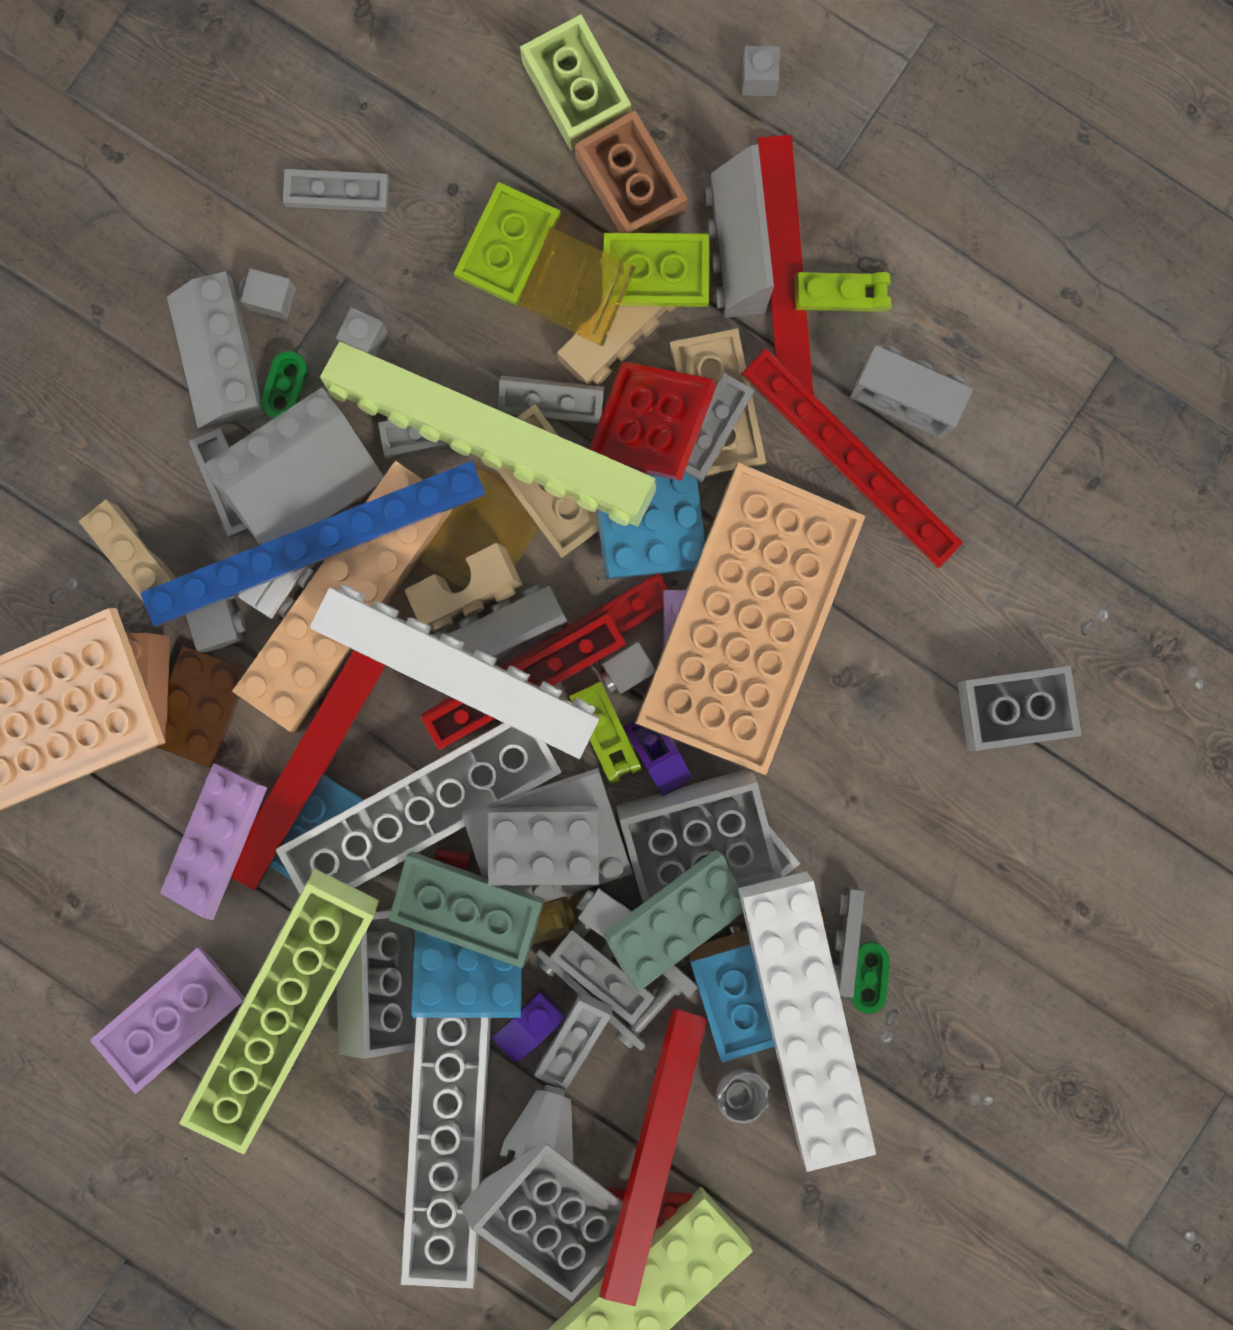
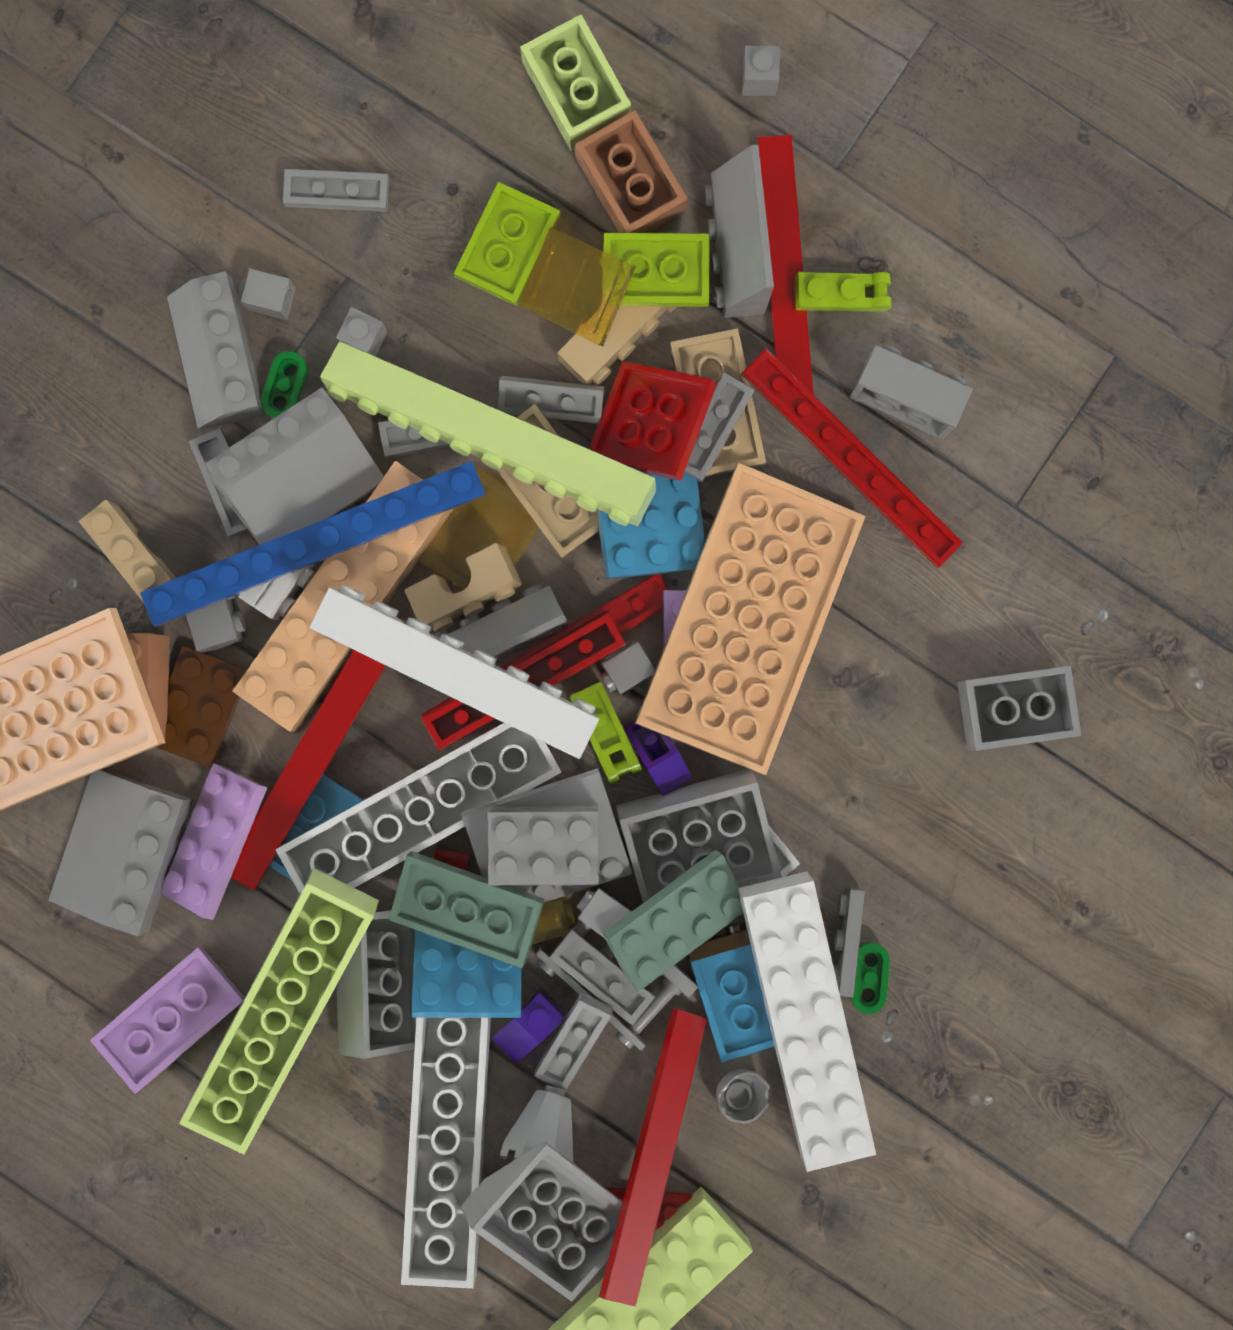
none -> light grey slope [48,769,193,936]

